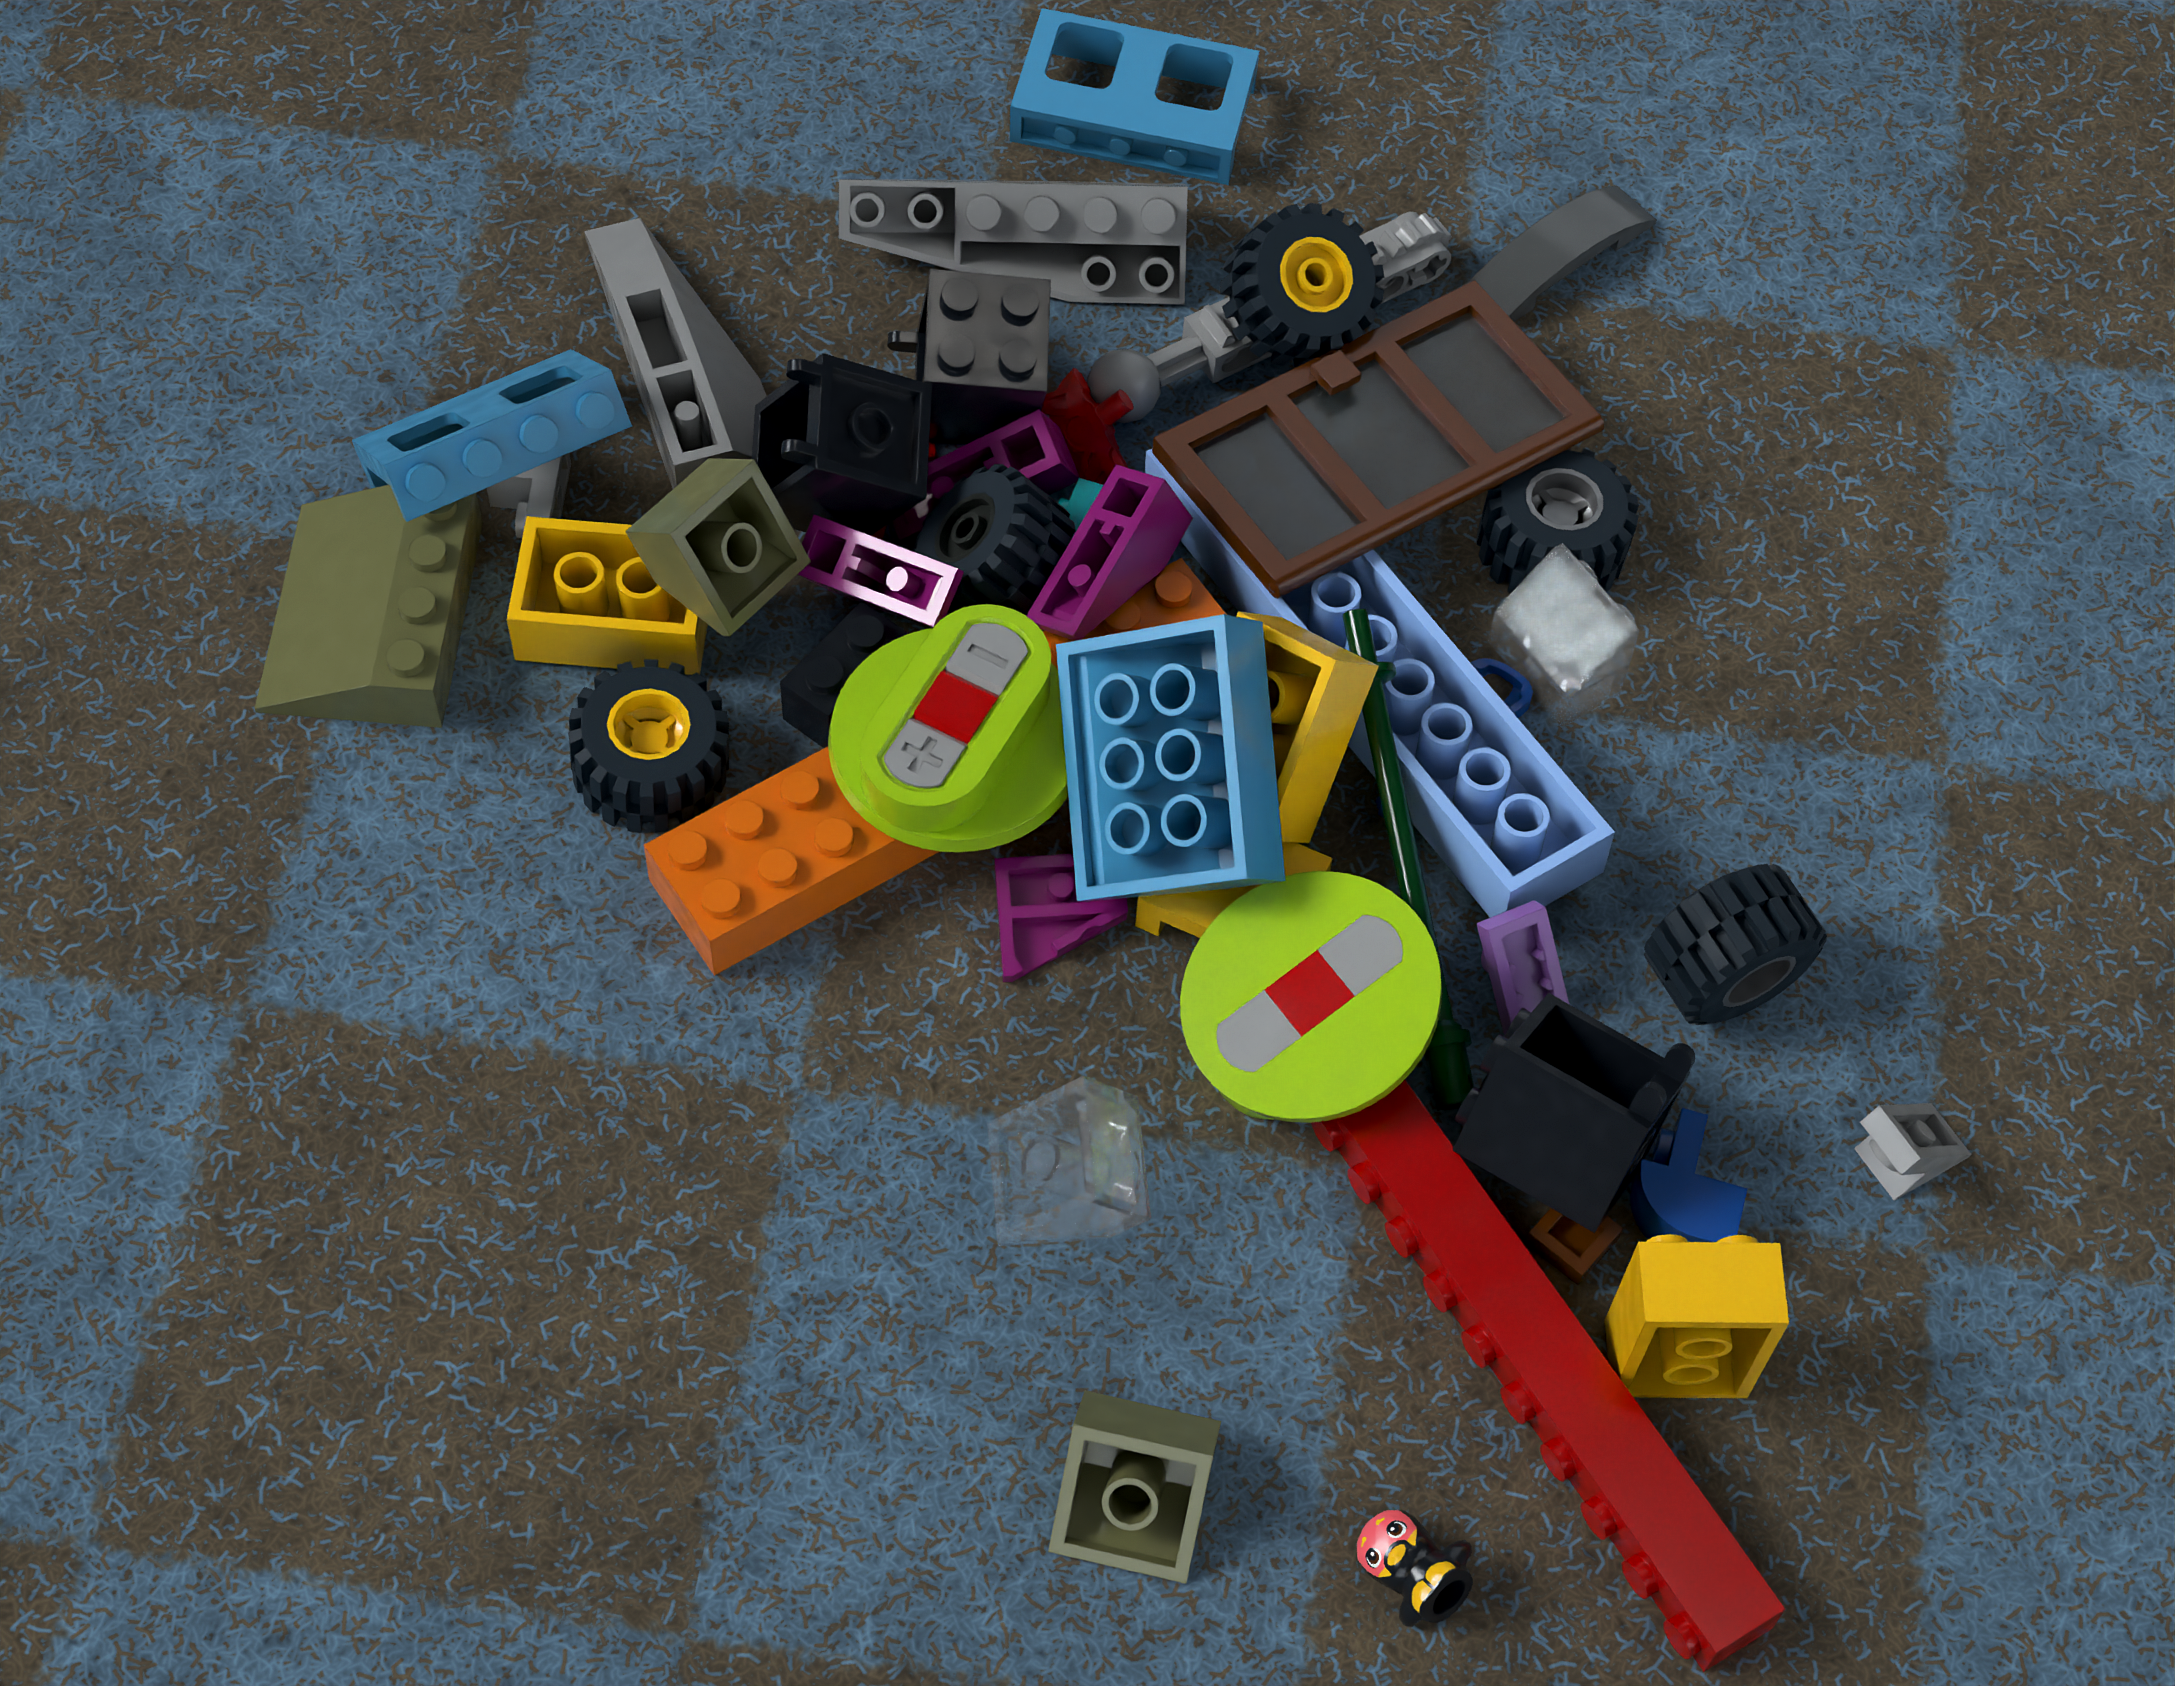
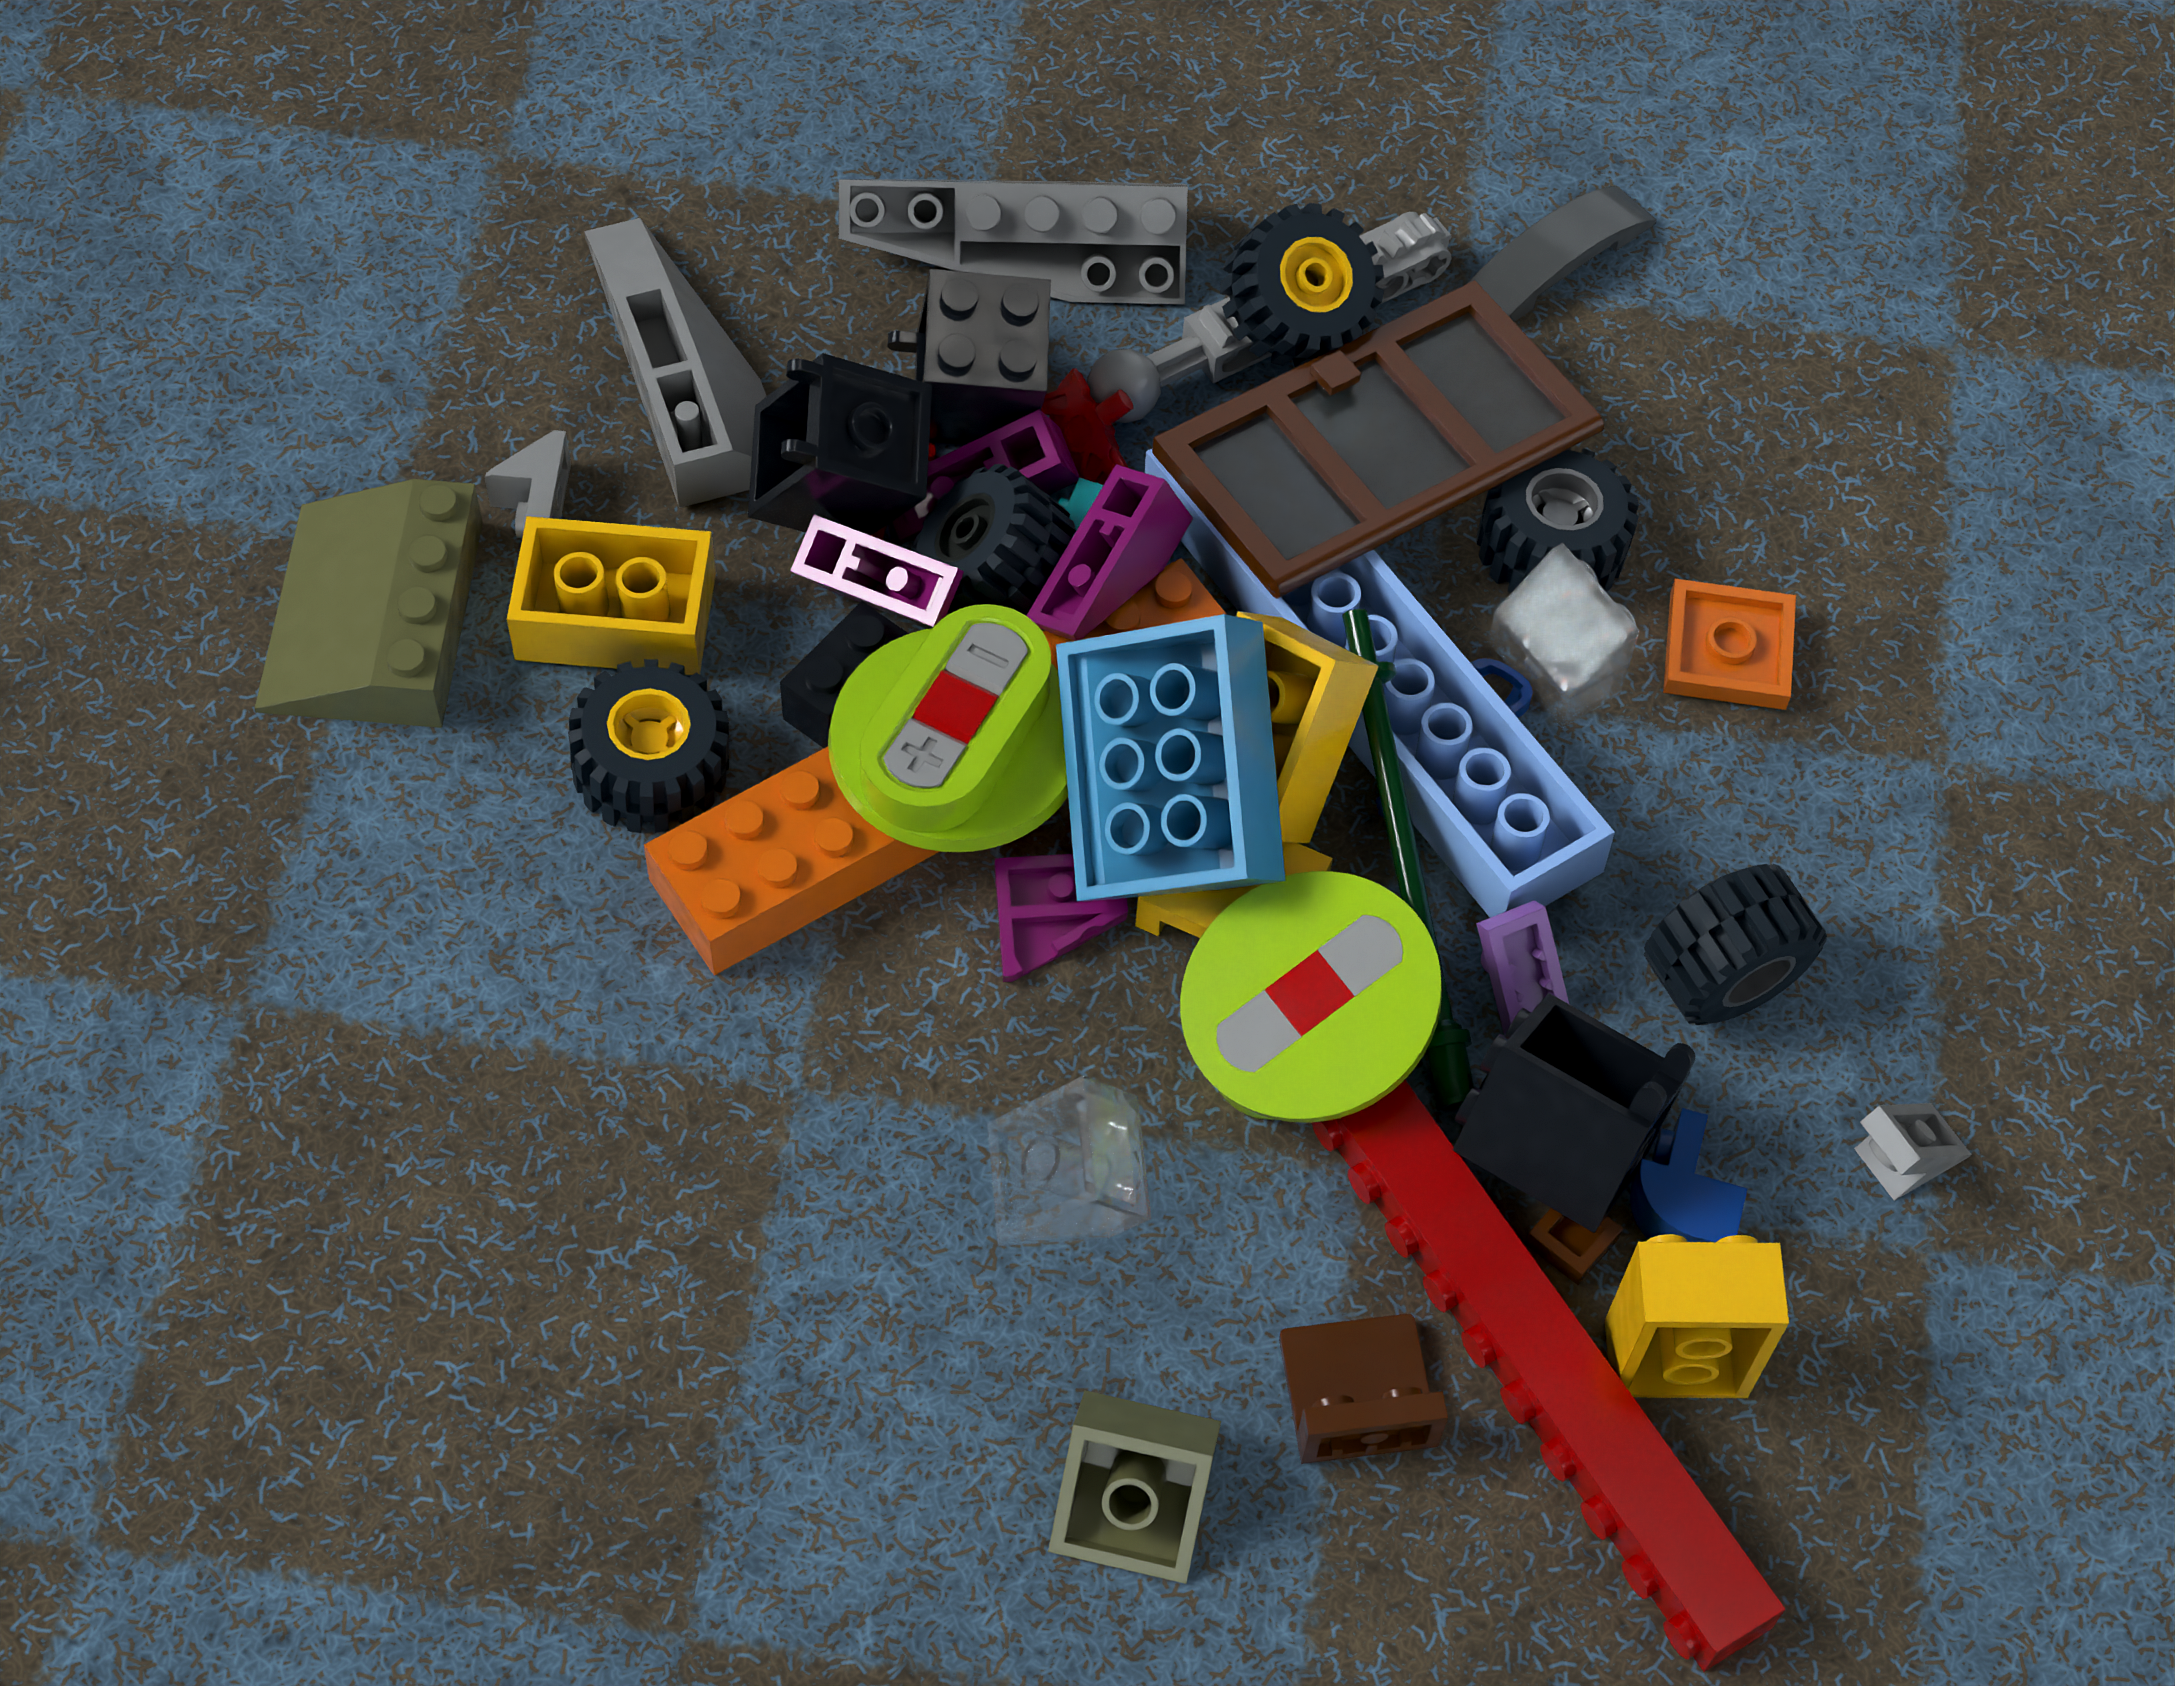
dark azure window [352,349,632,522] -> none
olive slope [625,458,811,636] -> none
dark azure window [1010,8,1259,185] -> none
black animal [1356,1510,1473,1627] -> none
none -> reddish brown bracket [1279,1314,1448,1464]
none -> orange plate [1663,579,1796,710]

